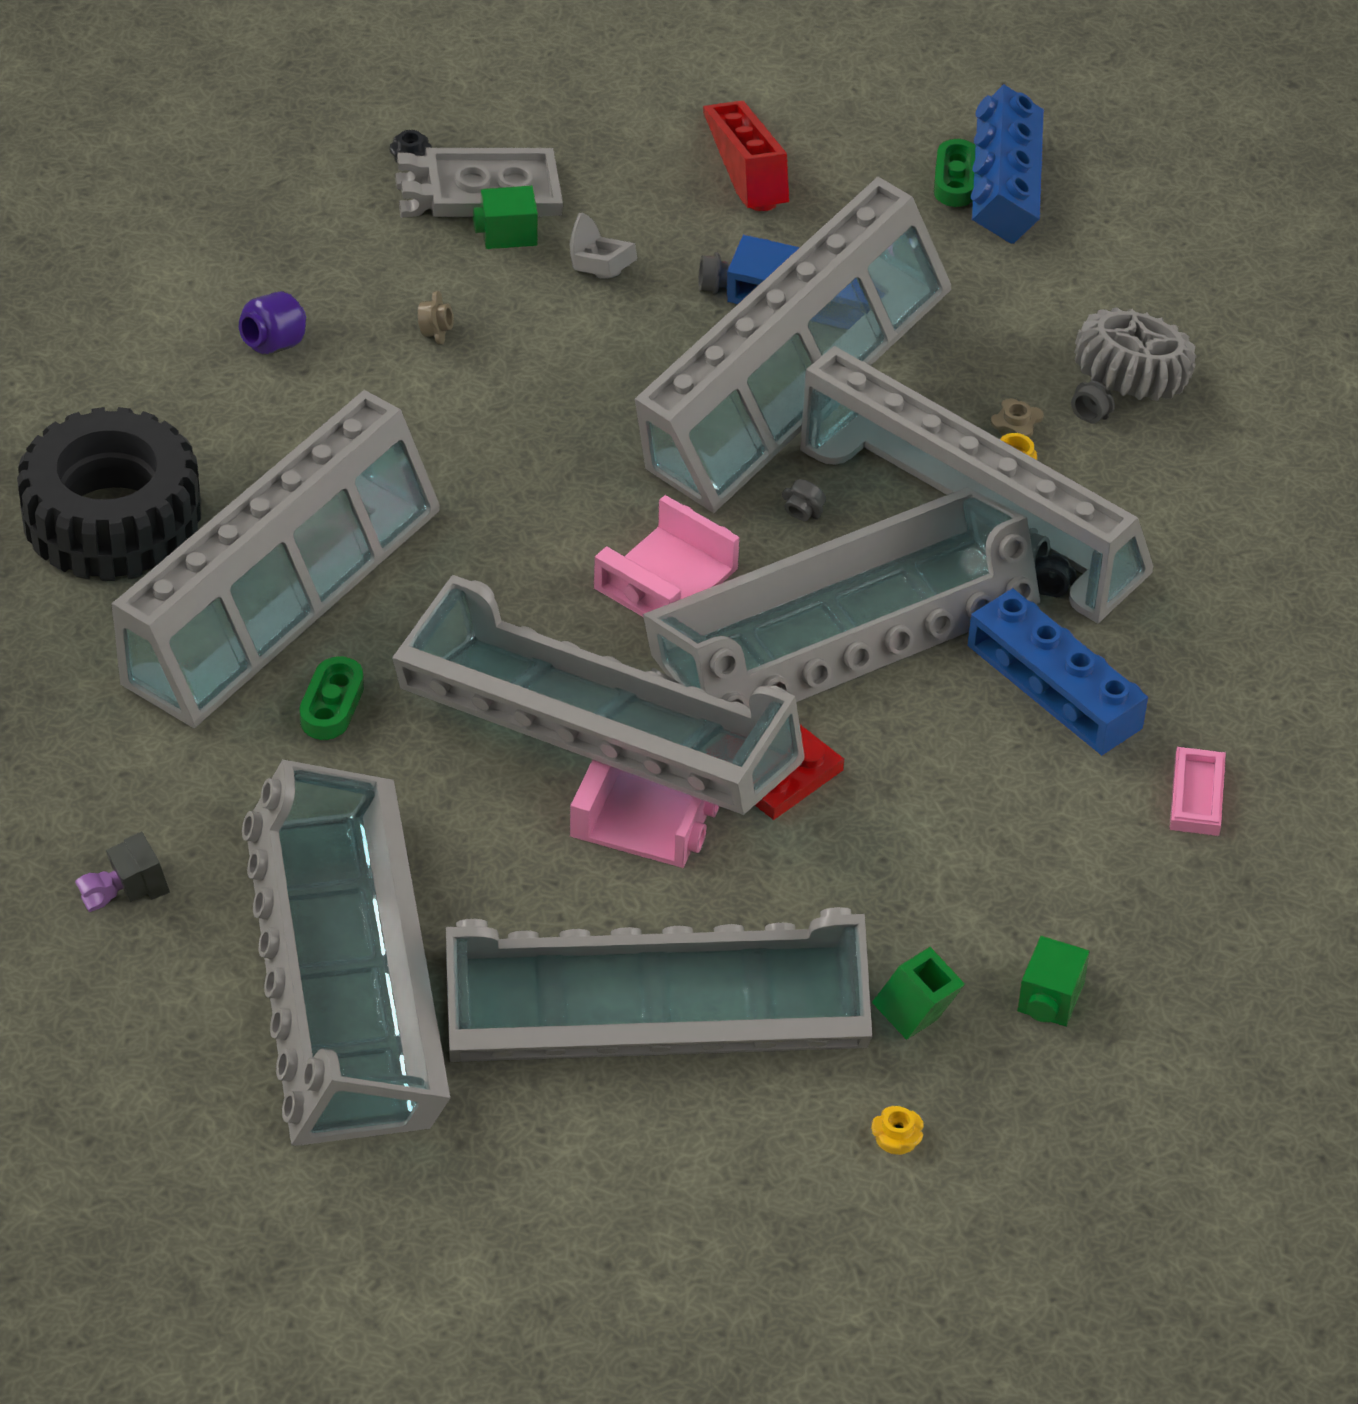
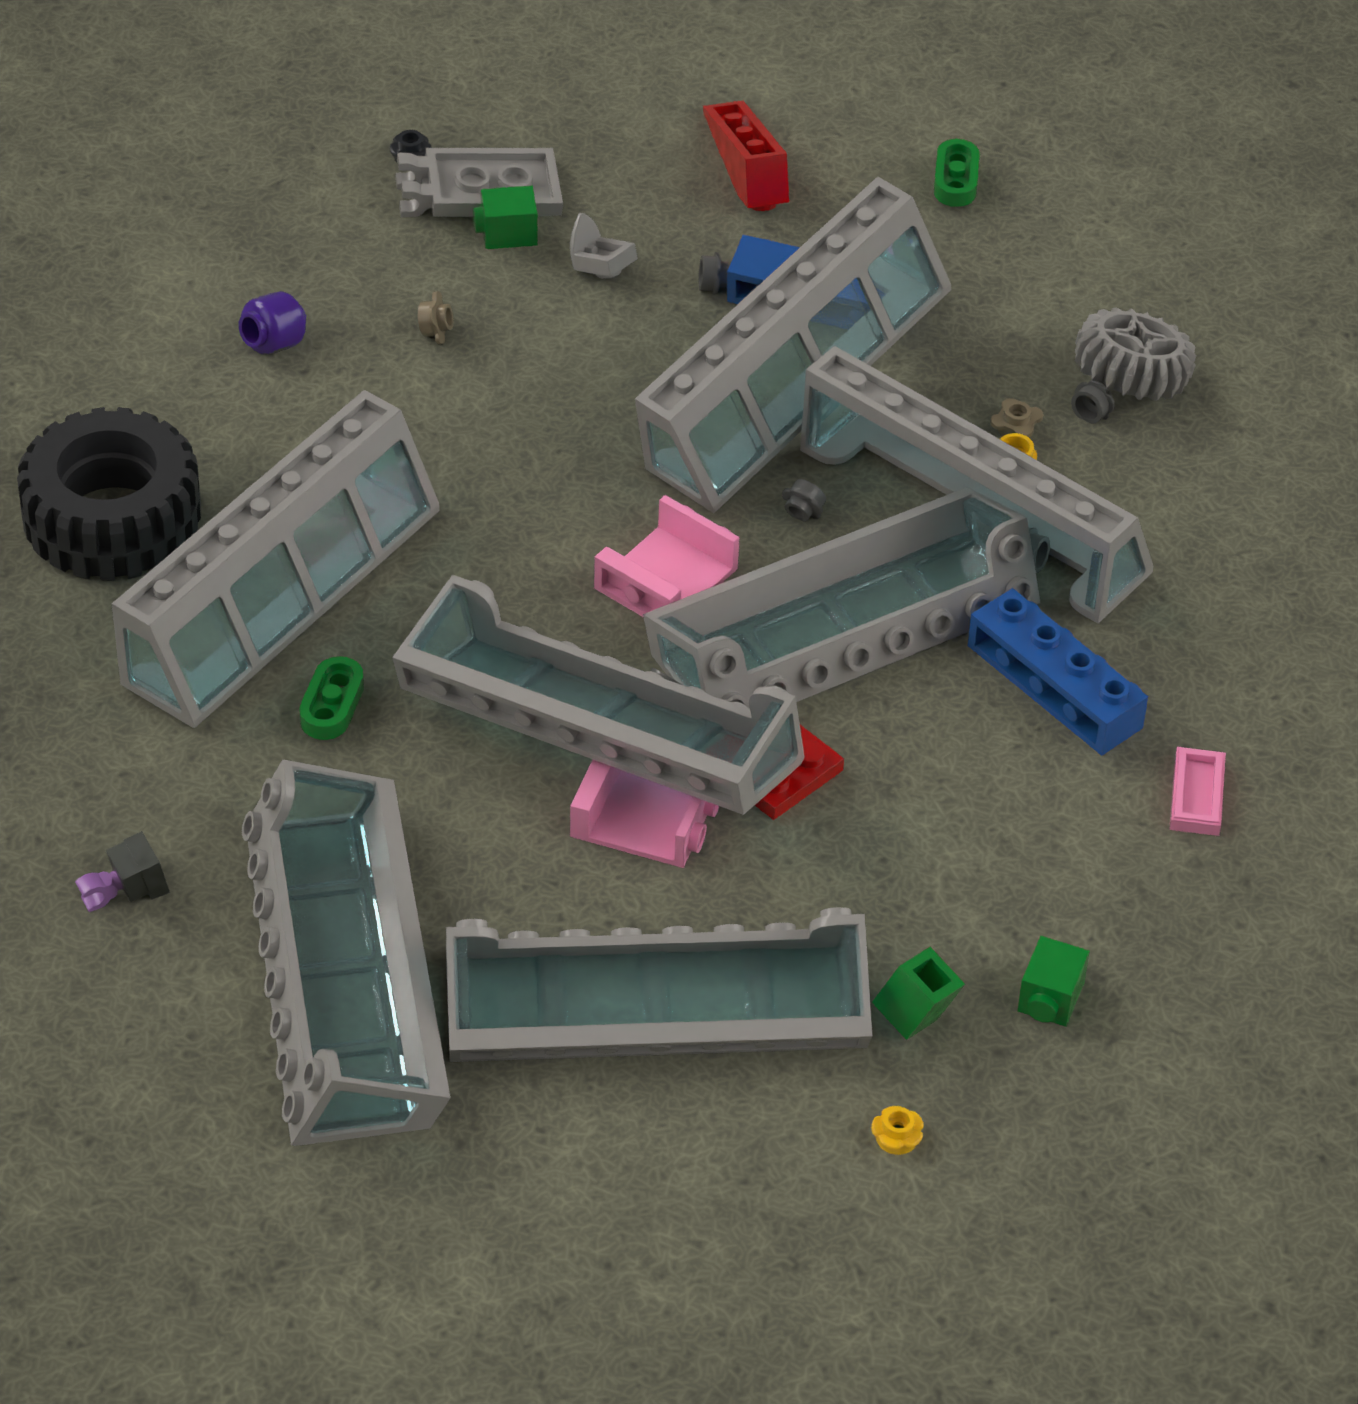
blue brick [971,84,1044,244] -> none
black plate [1035,554,1077,598] -> none

